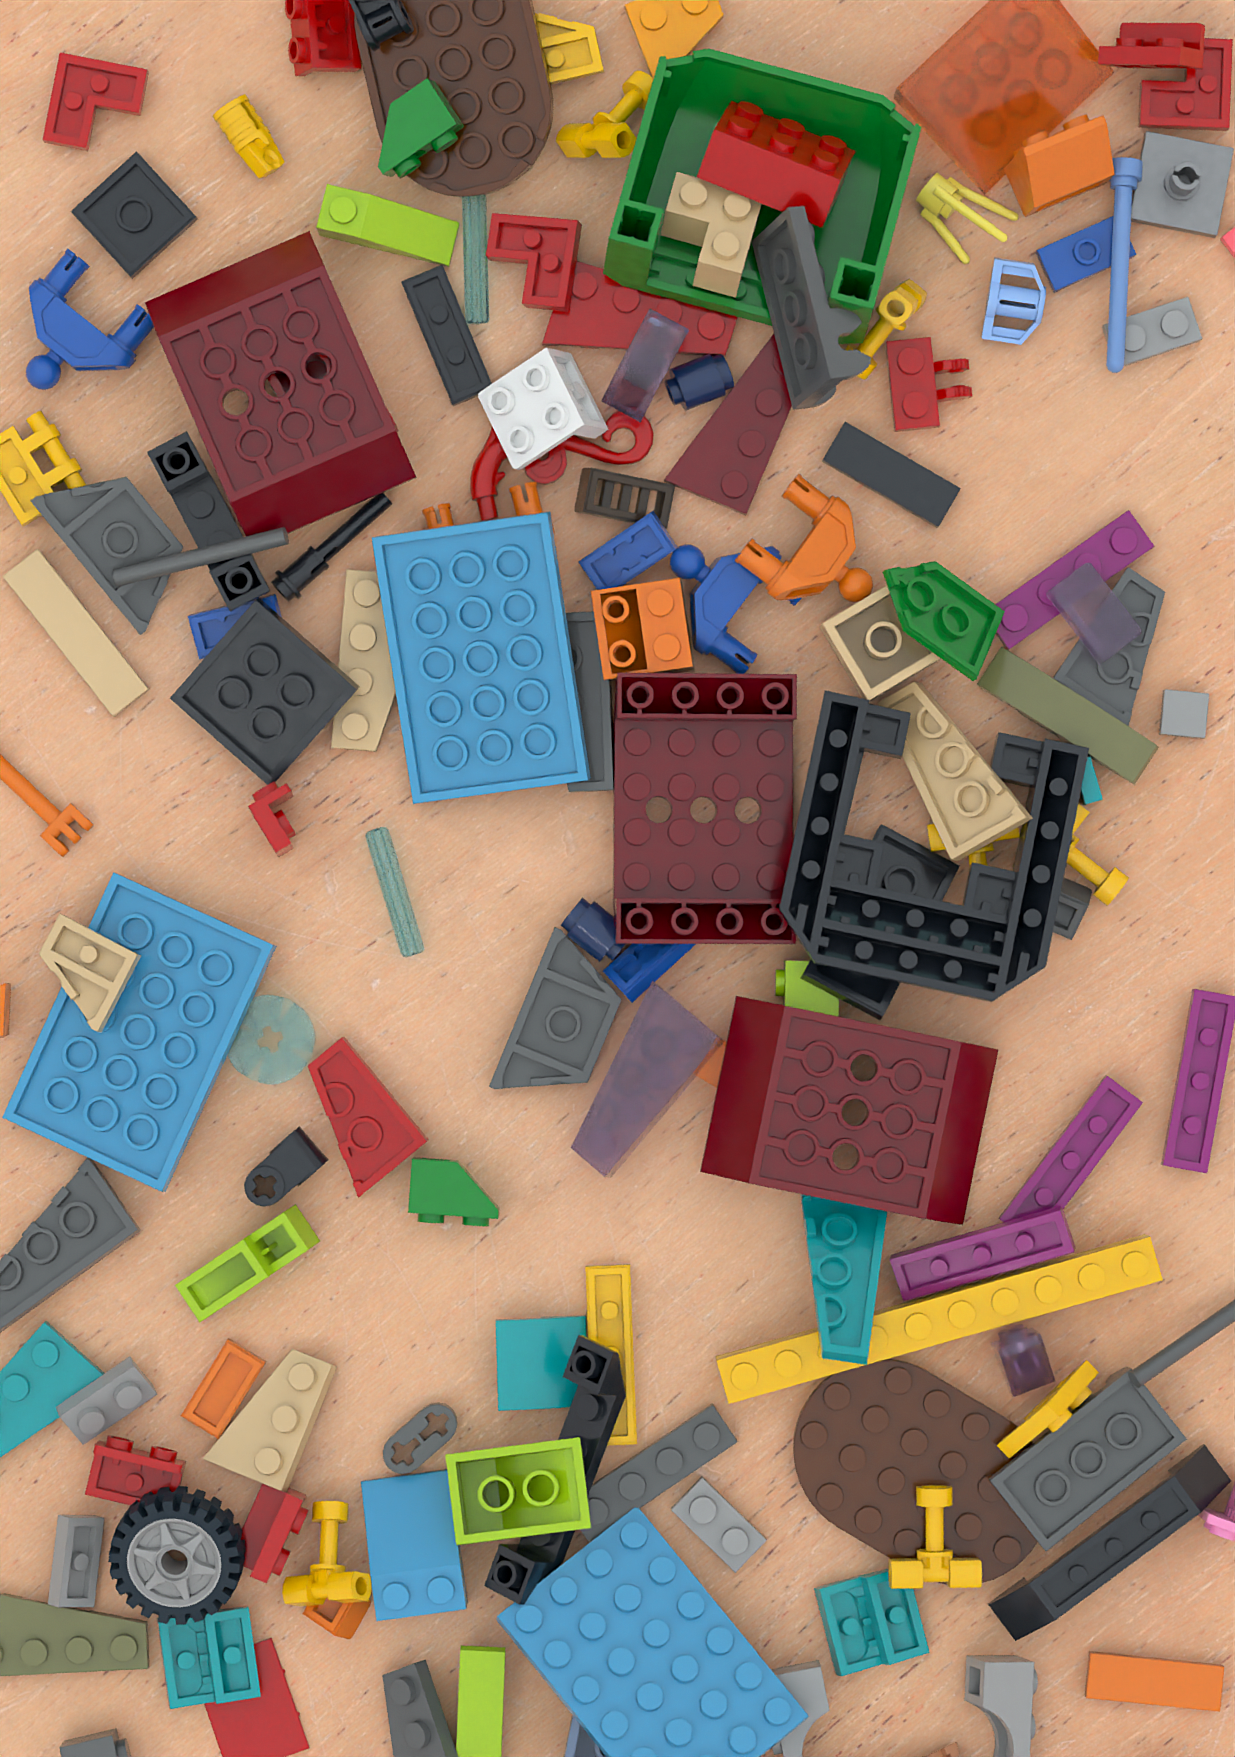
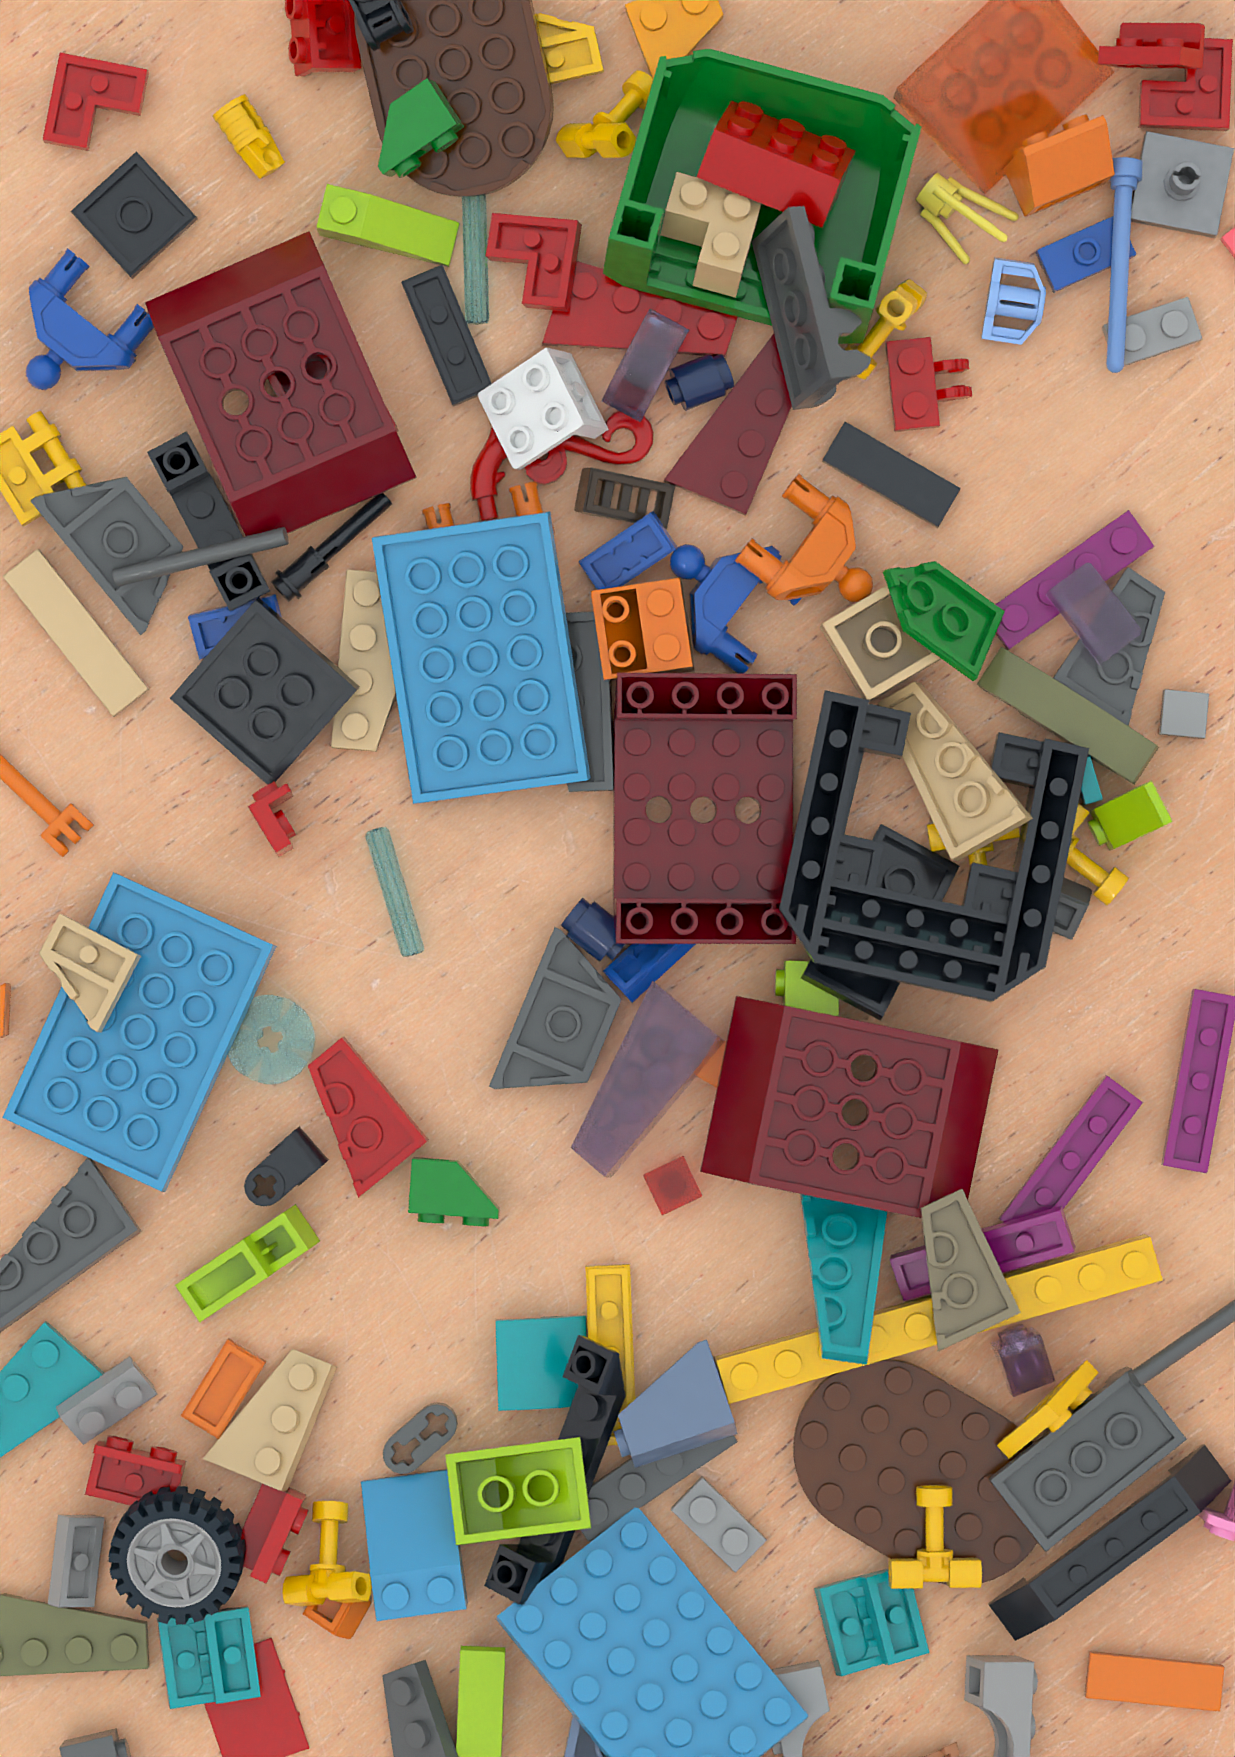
none -> sand blue slope [614,1340,737,1468]
none -> clear red plate [643,1155,702,1215]
none -> dark tan wing [920,1189,1021,1351]
none -> lime slope [1087,781,1173,851]

